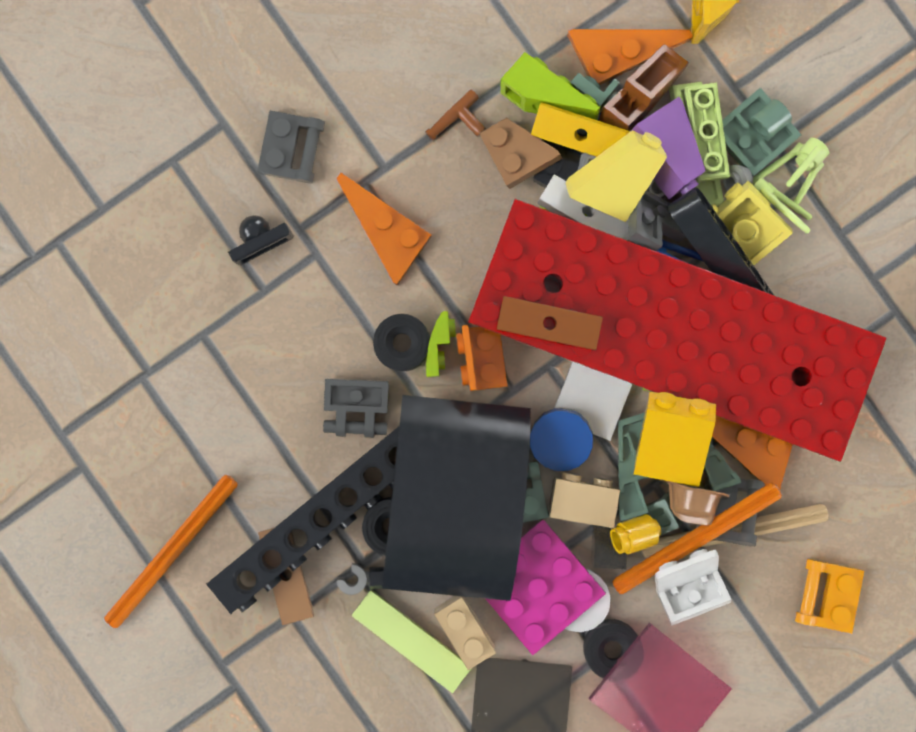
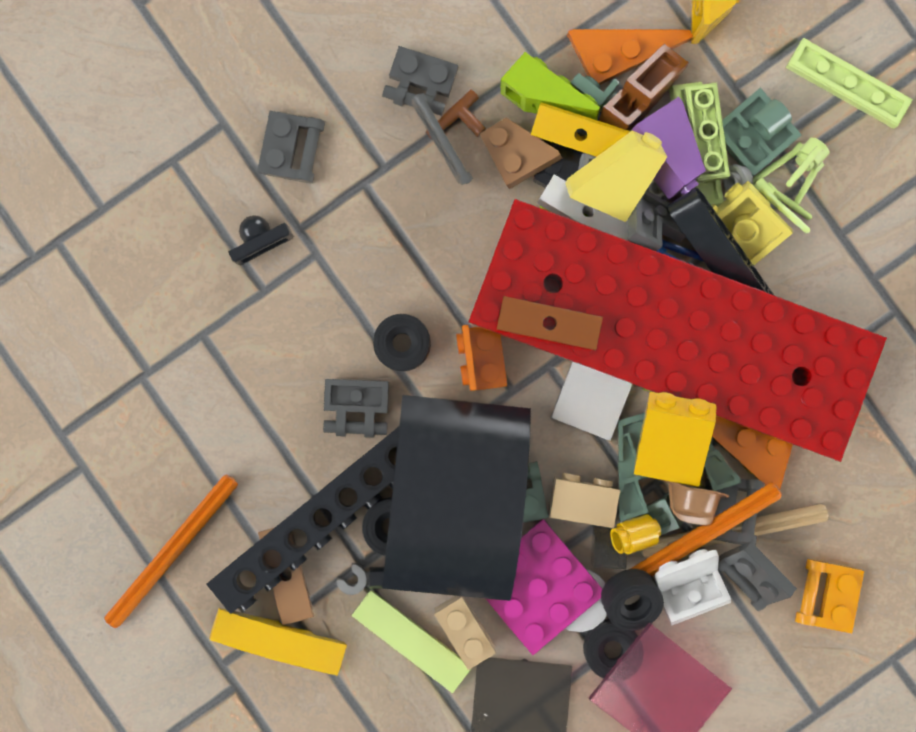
orange wing [337,173,432,285] -> none
lime slope [426,311,456,378] -> none
blue tile [530,408,593,471] -> none
none -> yellow slope [209,608,347,676]
none -> dark grey plate [382,46,458,116]
none -> dark grey window [410,93,473,185]
none -> black tyre [601,569,664,631]
none -> dark grey plate [718,541,797,611]
none -> yellowish green tile [785,38,913,129]

